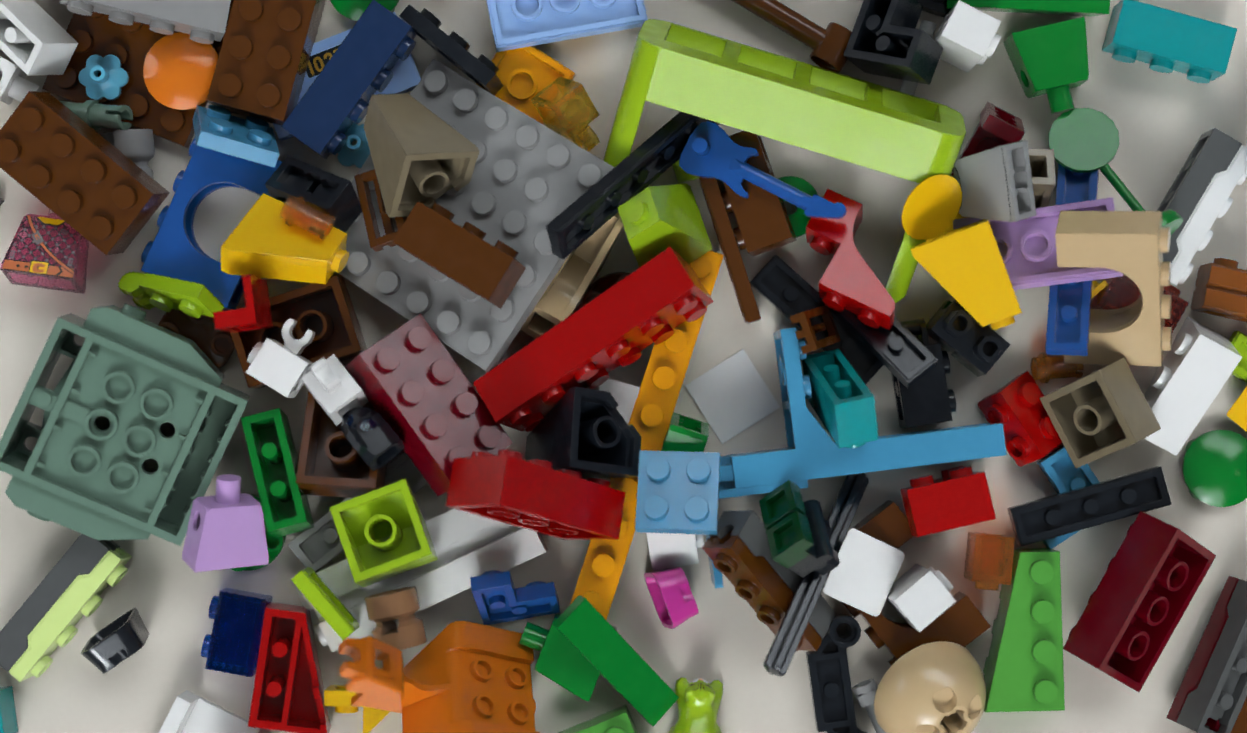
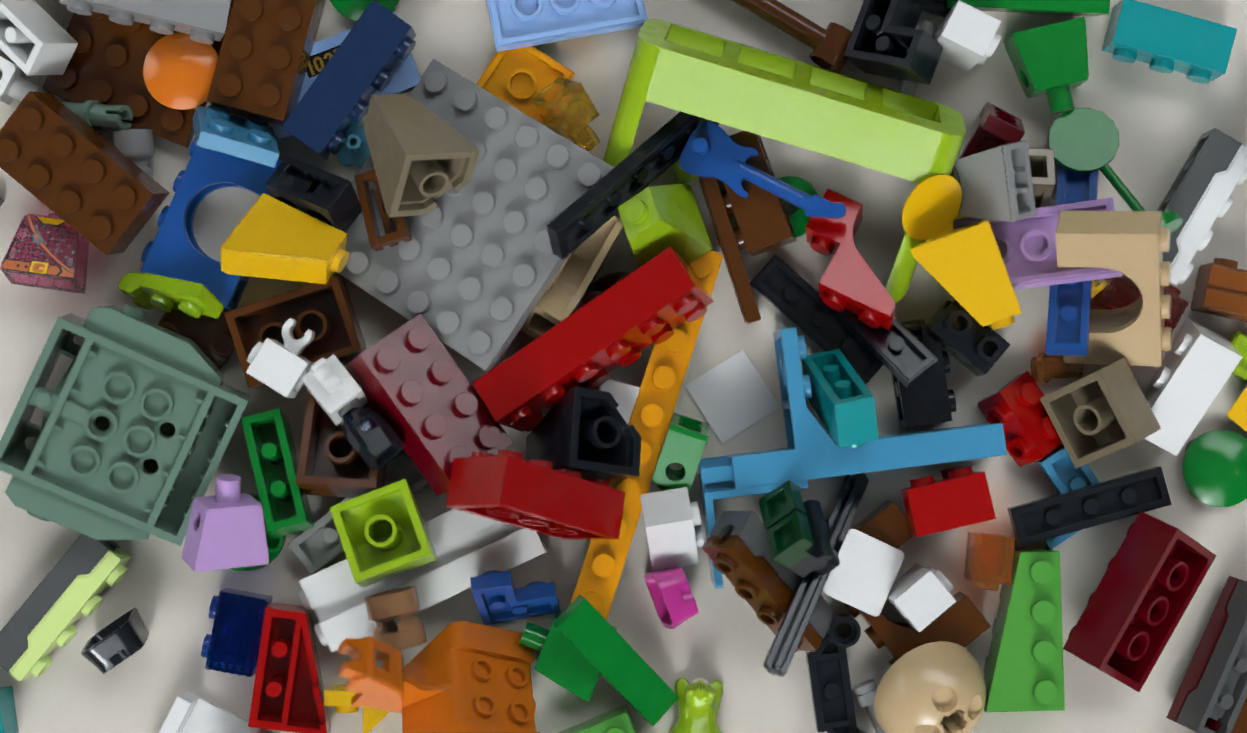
medium azure plant [78,54,129,100] -> none
red panel [213,274,273,333] -> none
clear orange pin [280,196,335,240] -> none
lime tile [291,567,360,640] -> none
reddish brown brick [392,201,526,309] -> none
black plate [399,4,503,95] -> none
dark azure plate [635,450,721,535] -> none
reddish brown tile [790,305,841,355] -> none

